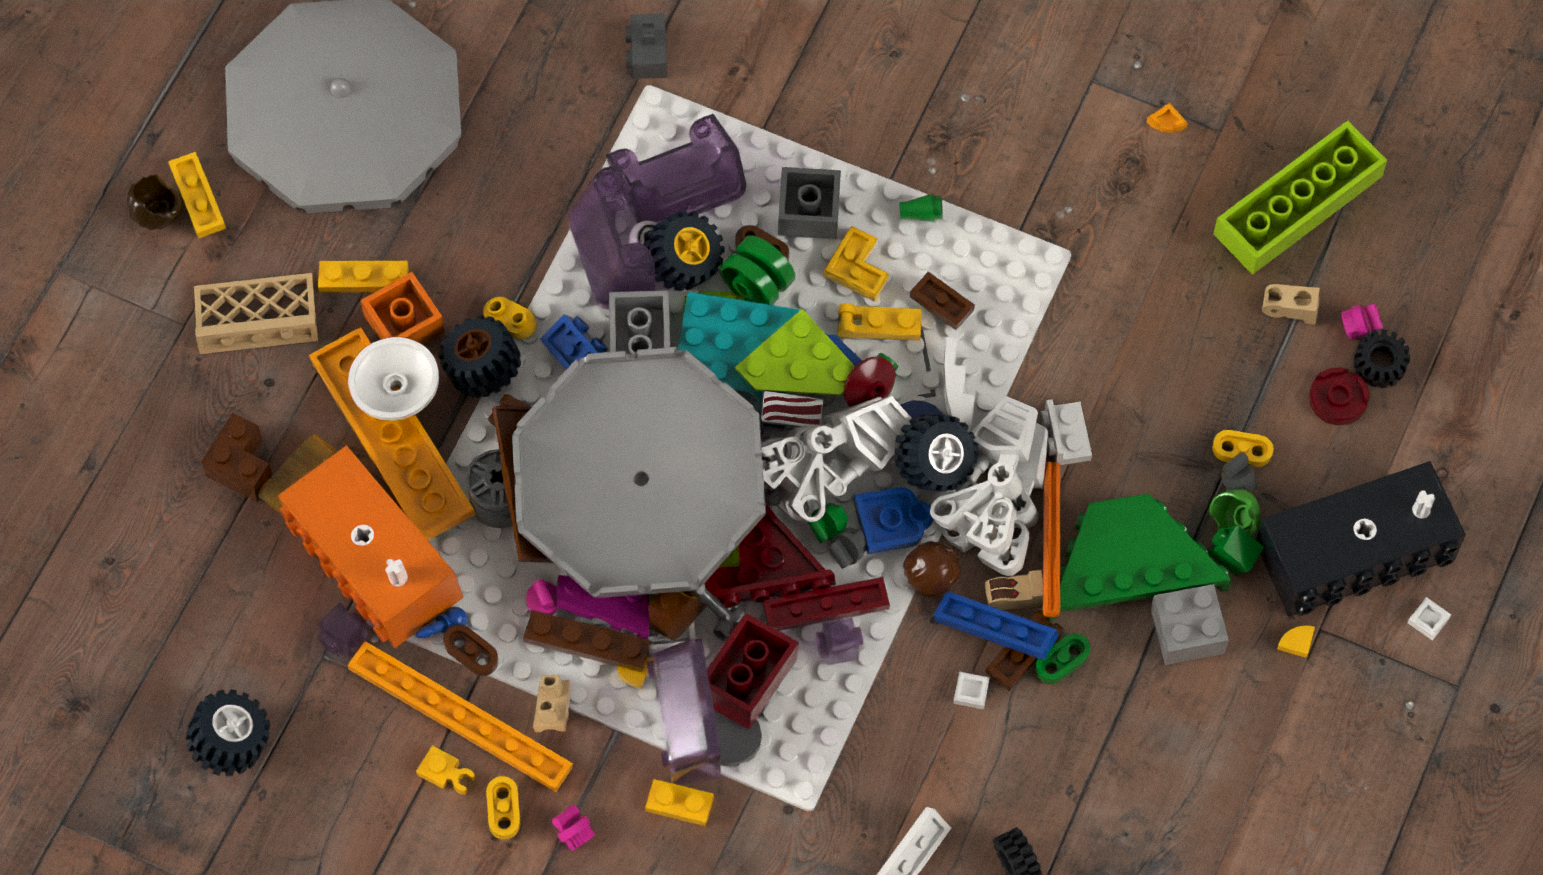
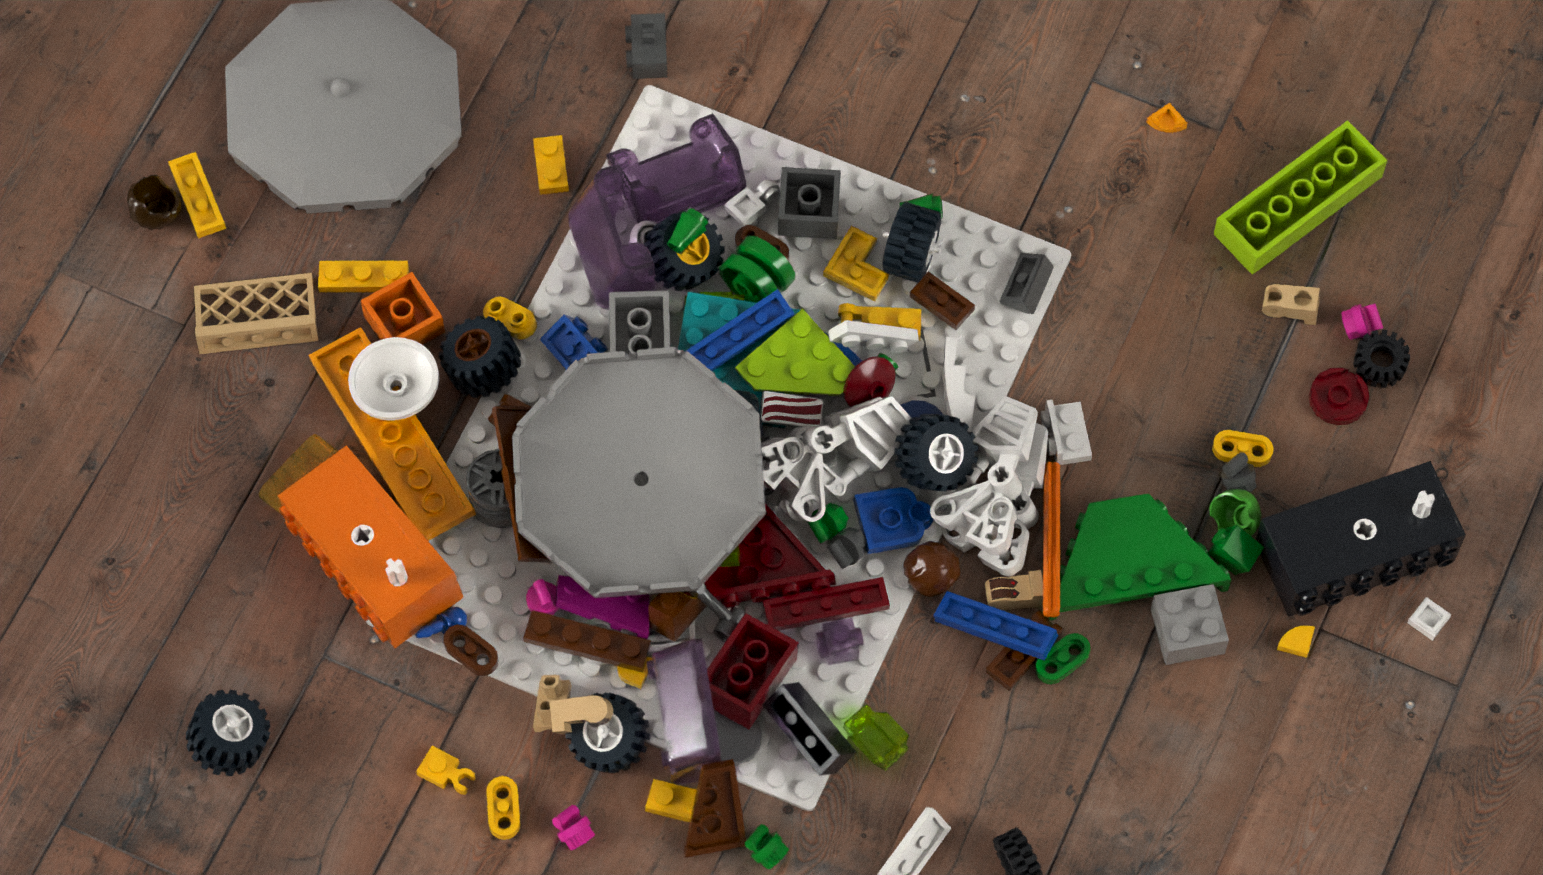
reddish brown brick [201,413,273,502] -> none
clear purple brick [317,603,368,658] -> none
light orange plate [348,641,573,792] -> none
white tile [953,672,990,709] -> none
none -> yellow plate [533,135,569,195]
none -> tan leg [549,695,613,734]
none -> black wheel [566,692,650,773]
none -> green cone [667,208,708,254]
none -> reddish brown wing [684,759,746,858]
none -> blue plate [685,289,795,371]
none -> white plate [724,179,780,227]
none -> green piece [745,824,789,869]
none -> black brick [762,682,857,776]
none -> white plate [828,320,919,353]
none -> clear neon green slope [843,704,909,771]
none -> black wheel [882,202,941,283]
none -> dark grey slope [999,253,1053,314]

